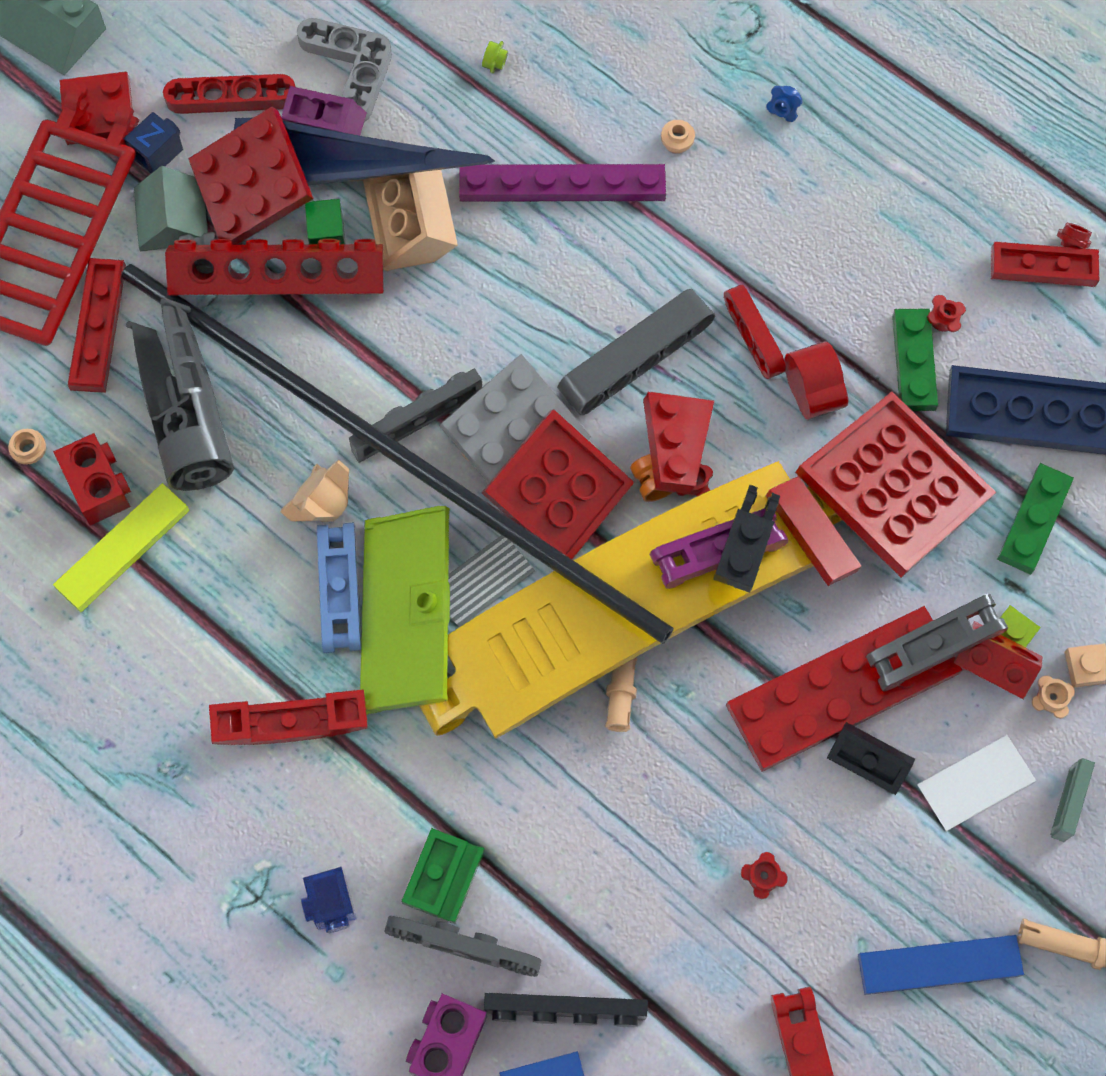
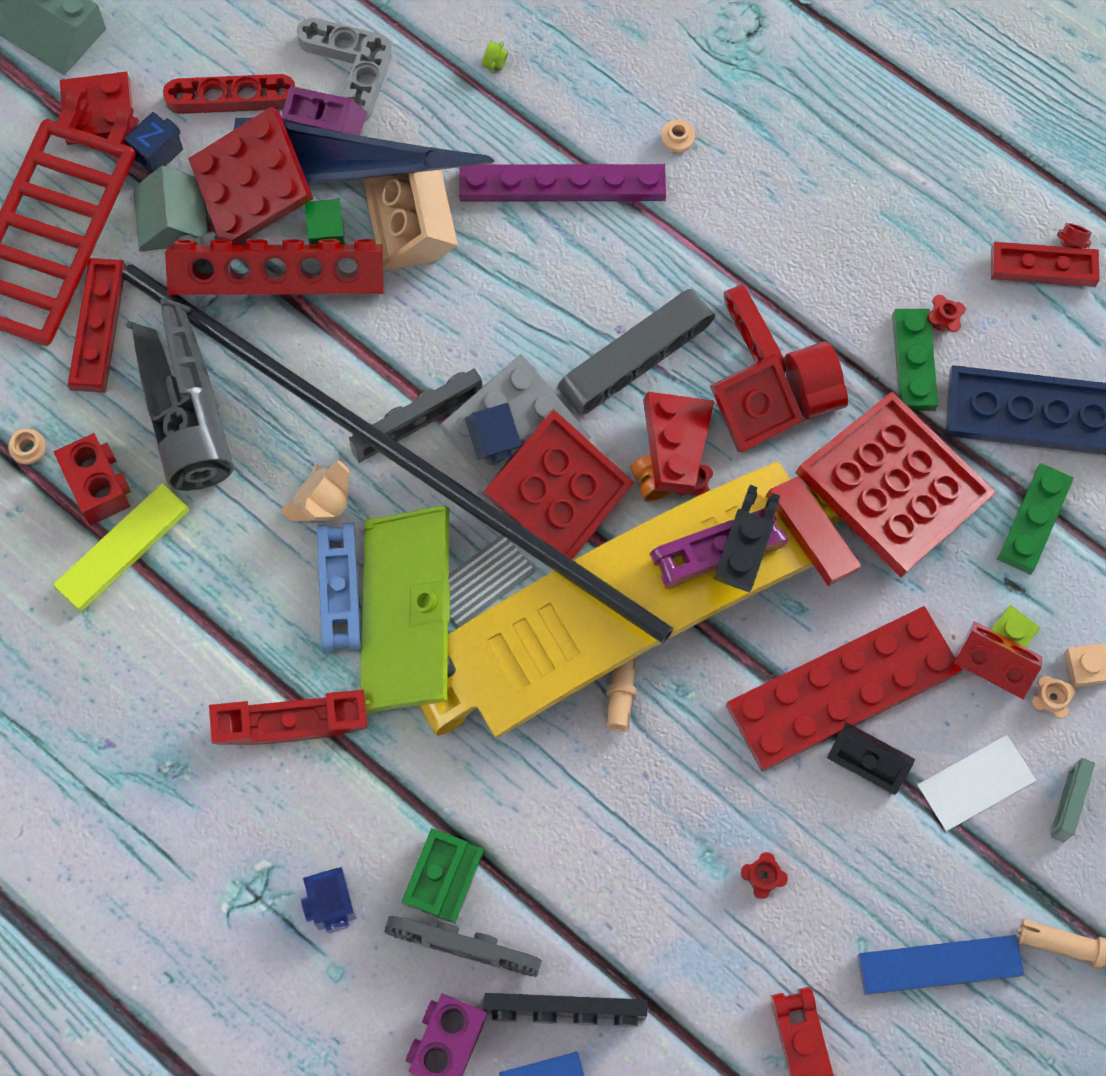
blue plate [766,86,803,122] -> none
dark grey plate [866,594,1008,691] -> none
none -> dark blue brick [465,403,522,463]
none -> red plate [710,355,805,452]

